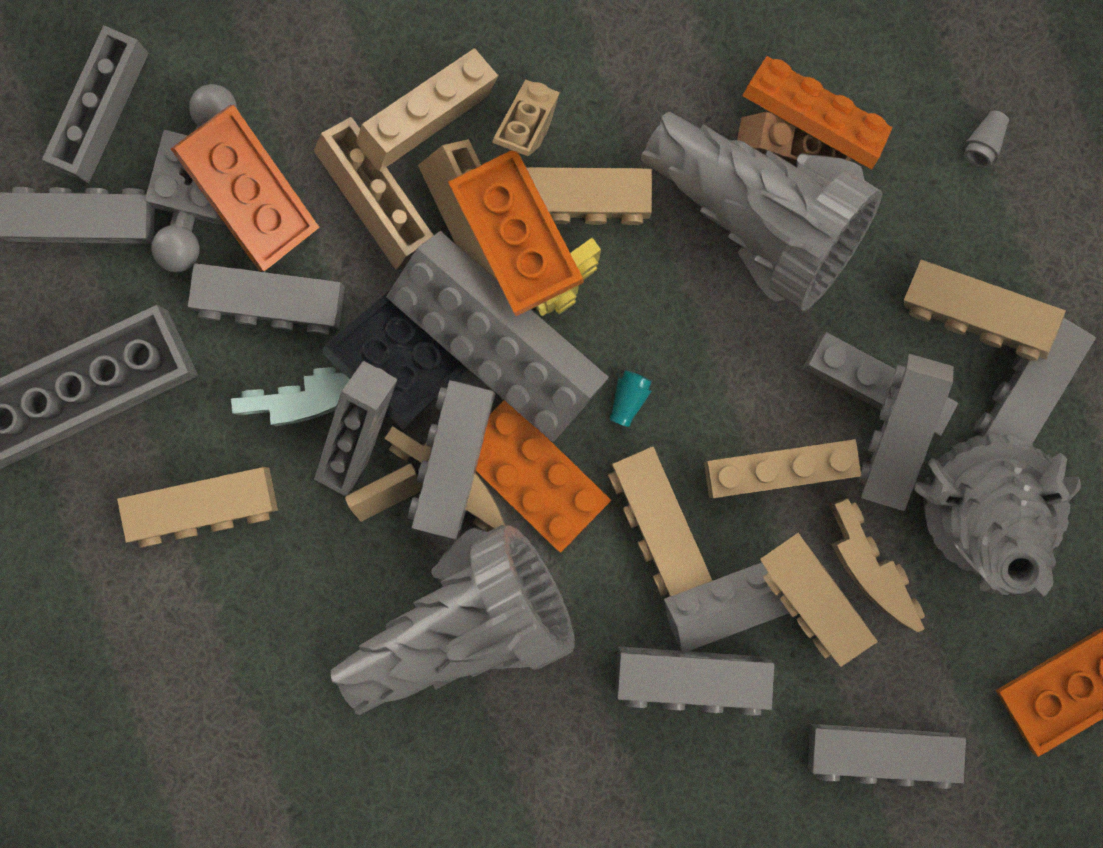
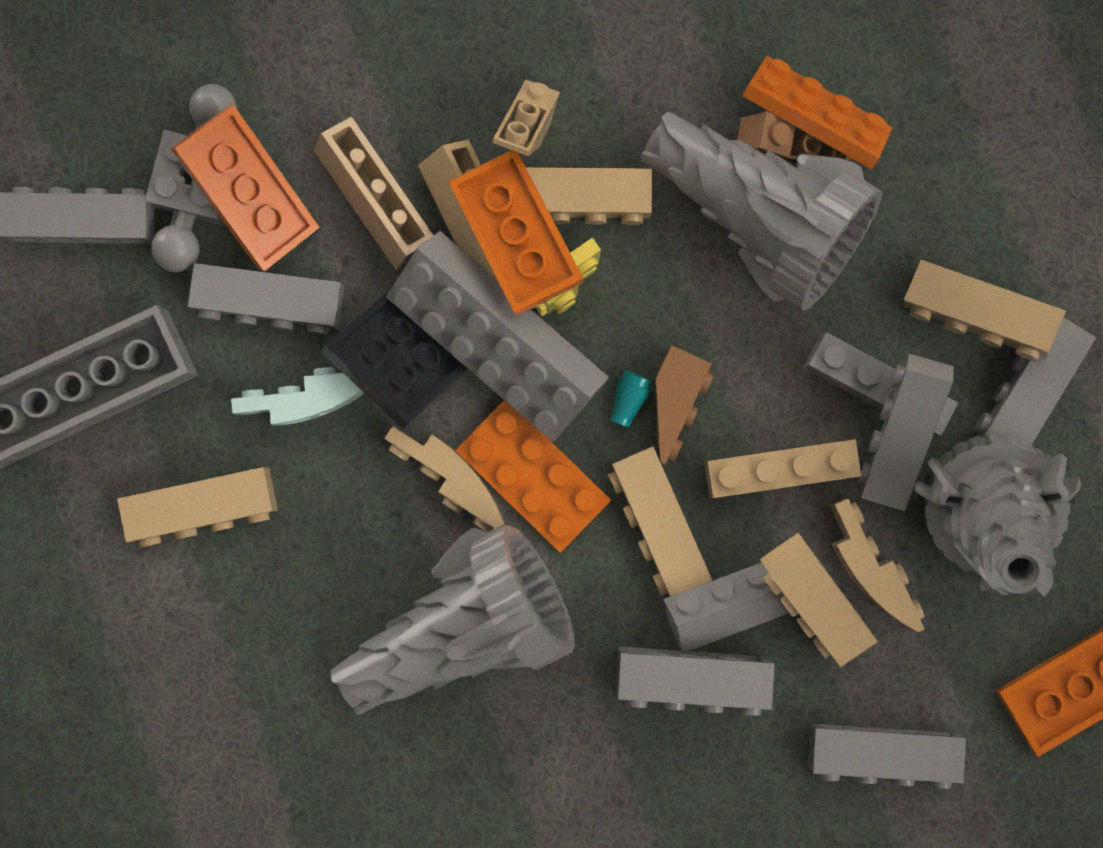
light grey brick [42,25,149,183] -> none
light grey brick [314,361,398,496] -> none
tan tile [345,464,423,522] -> none
tan brick [356,48,498,172] -> none
light grey brick [408,380,495,539] -> none
light grey cone [964,111,1009,167] -> none
none -> medium nougat slope [654,345,714,465]

